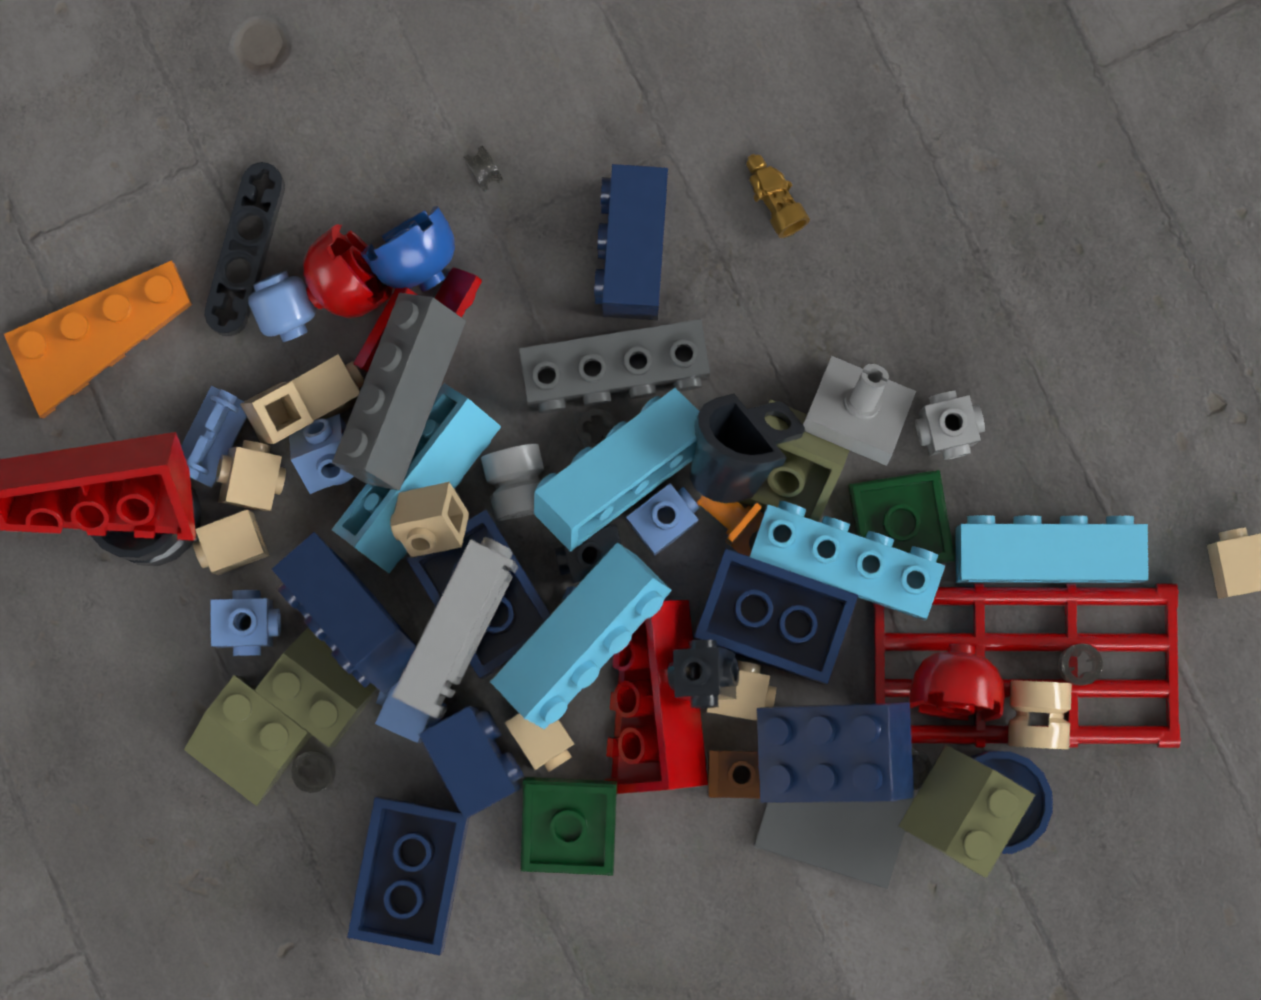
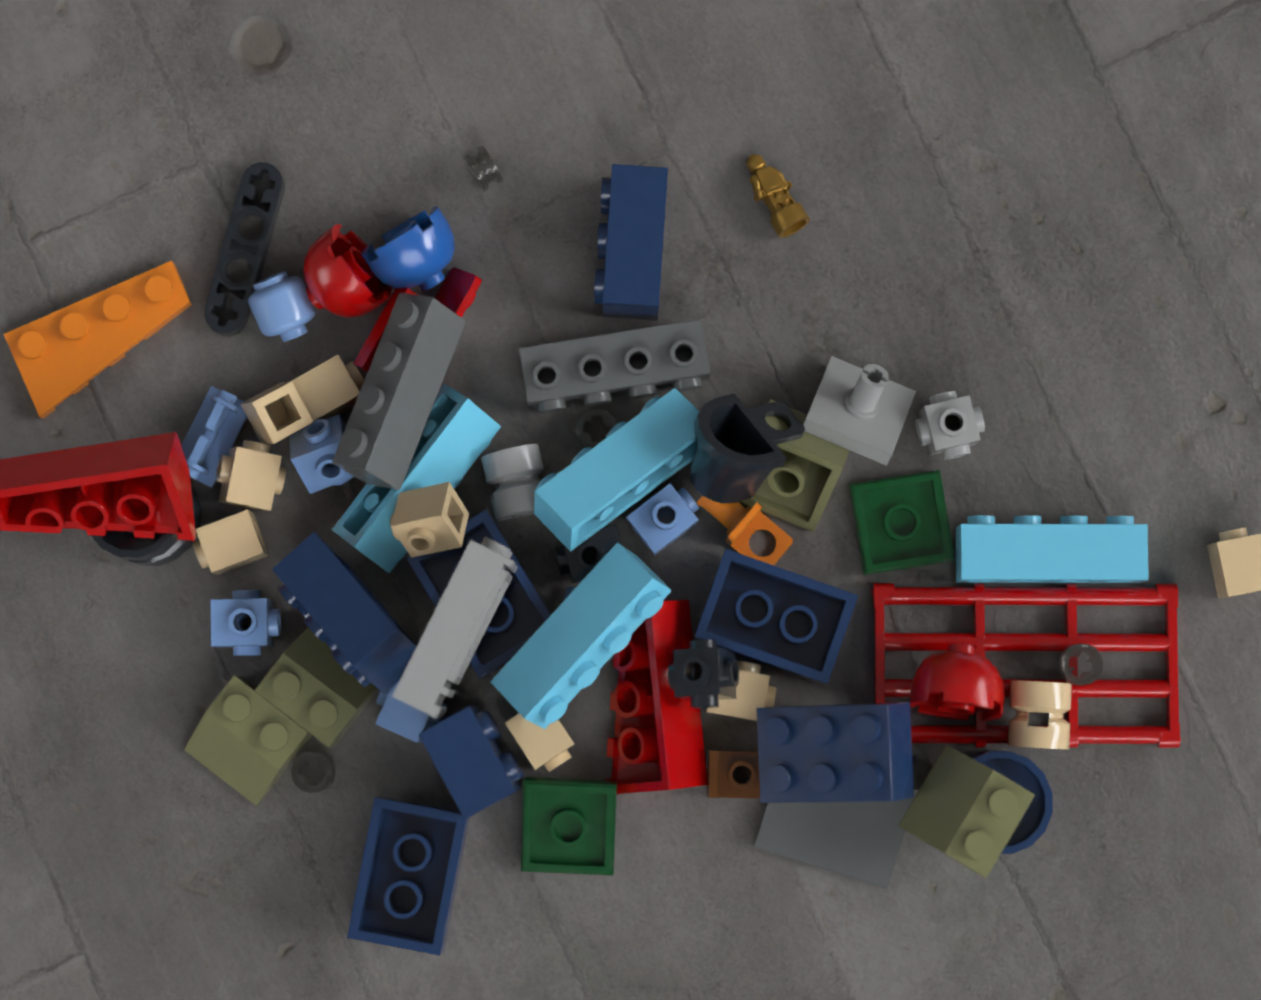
medium azure brick [750,501,945,621] -> none

